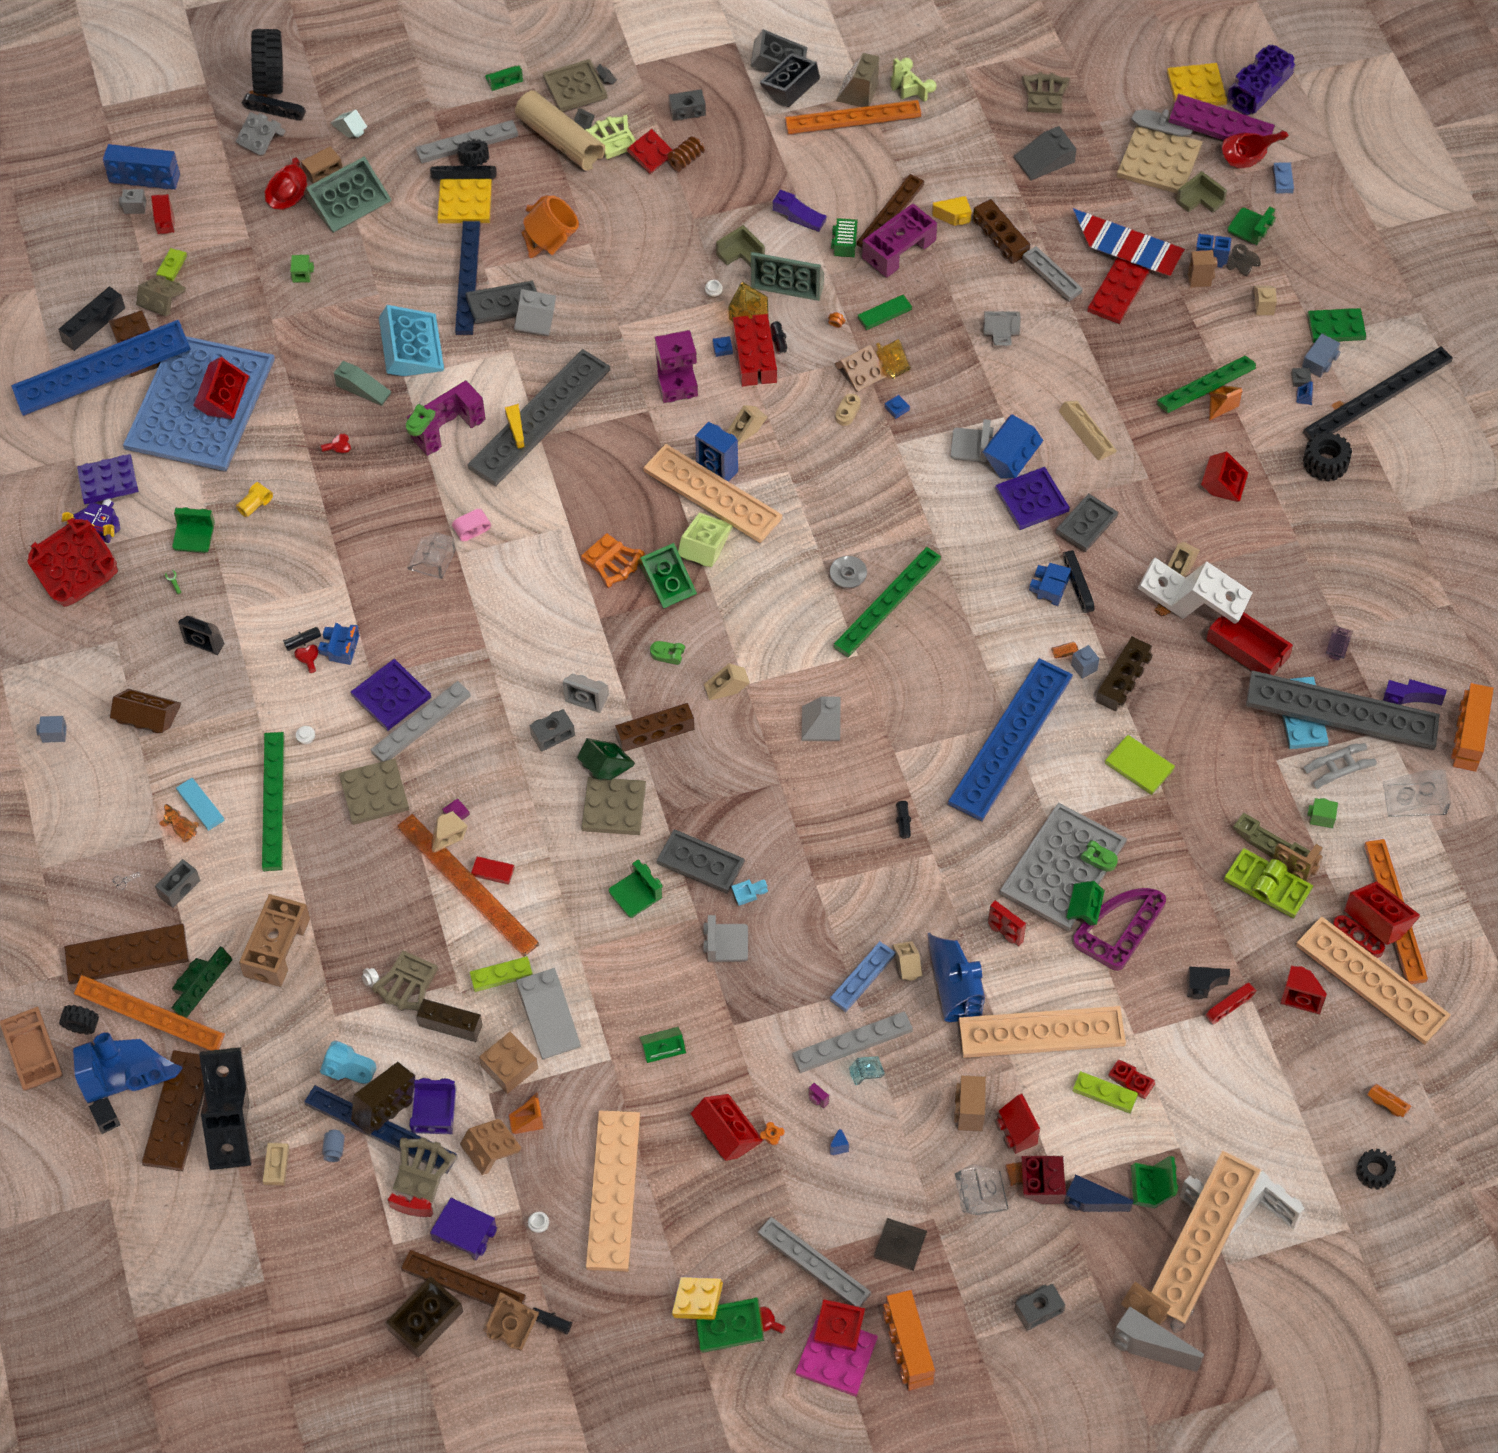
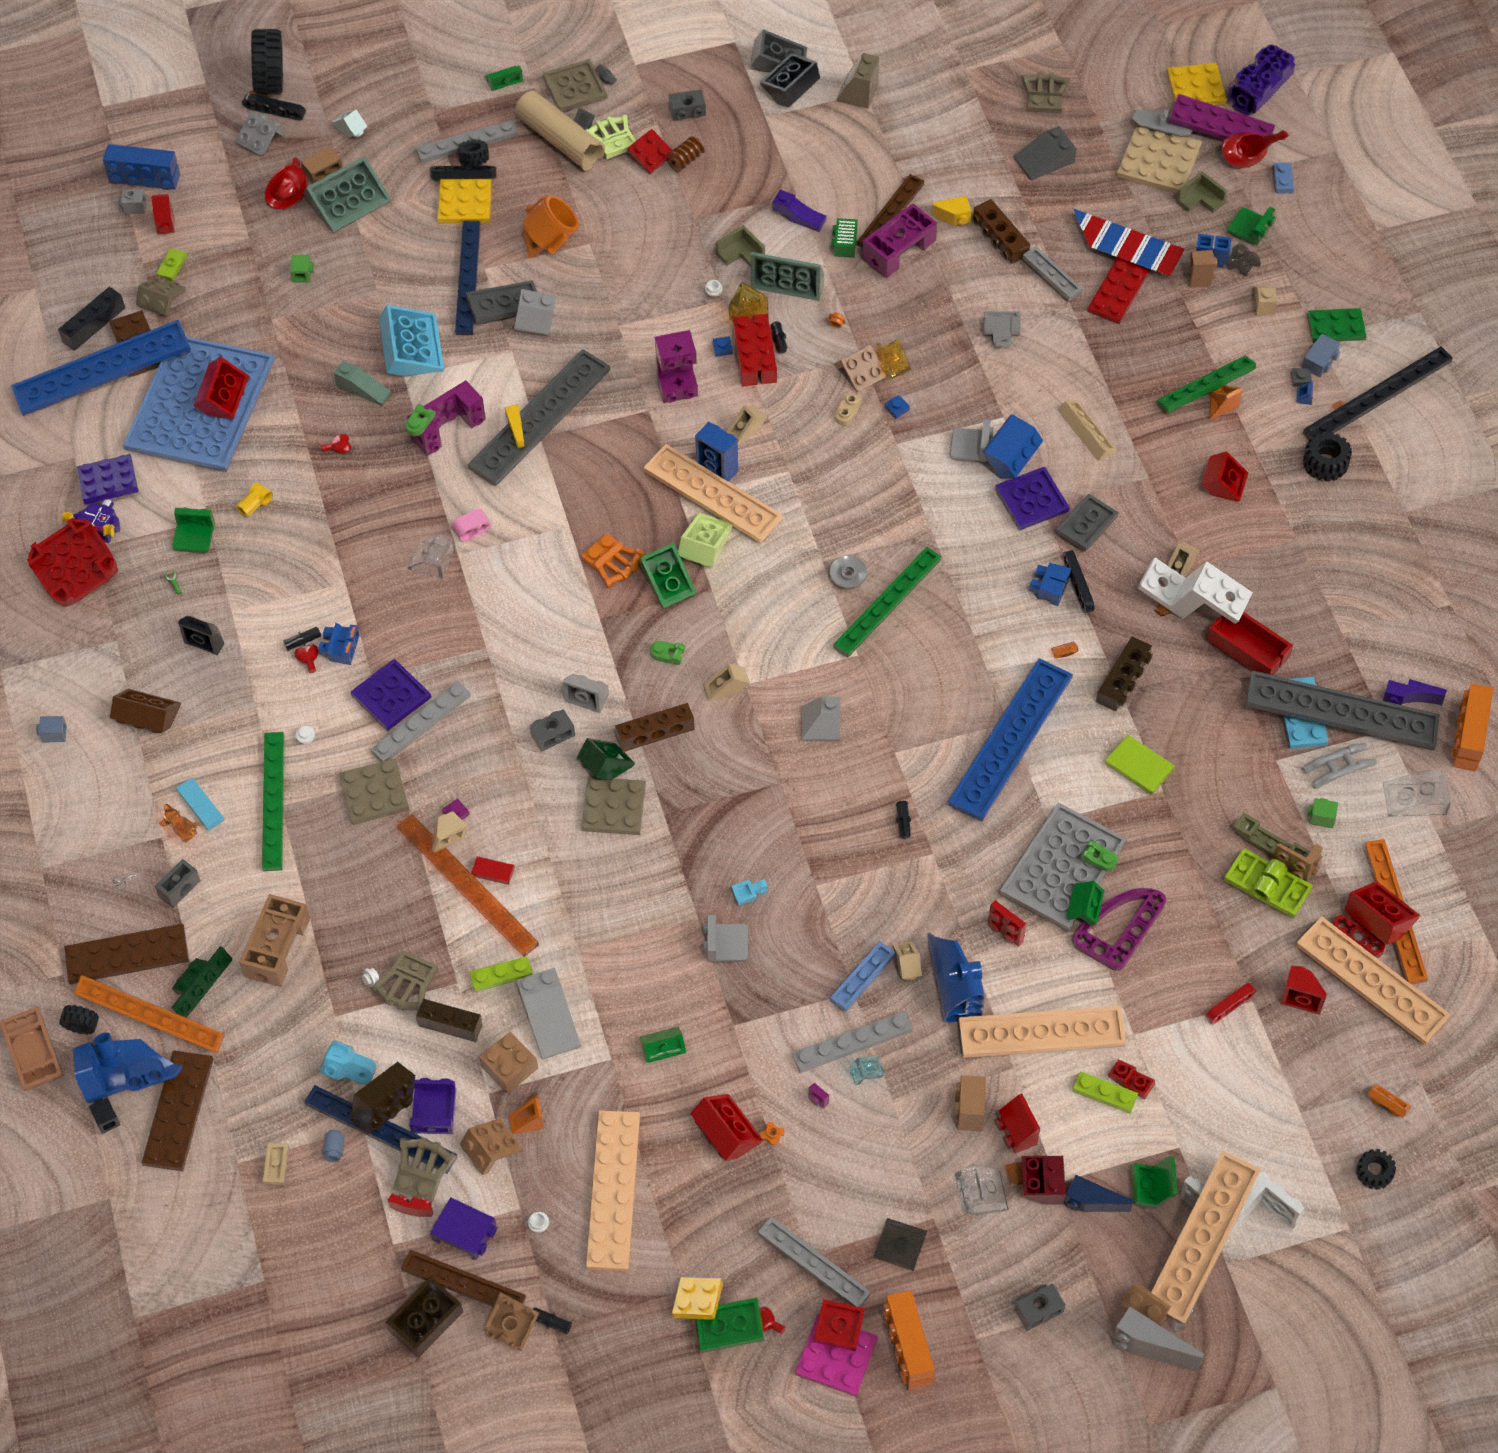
black bracket [199,1047,252,1170] -> none
green bracket [609,859,663,918] -> none
dark grey plate [657,829,745,894] -> none
orange plate [785,100,921,134] -> none
blue slope [830,1129,849,1155] -> none
green tile [858,294,912,331] -> none
yellowish green piece [891,58,937,102] -> none
sand blue brick [1071,645,1100,679] -> none
black arch [1187,966,1230,999] -> none
clear purple slope [1326,626,1353,660] -> none

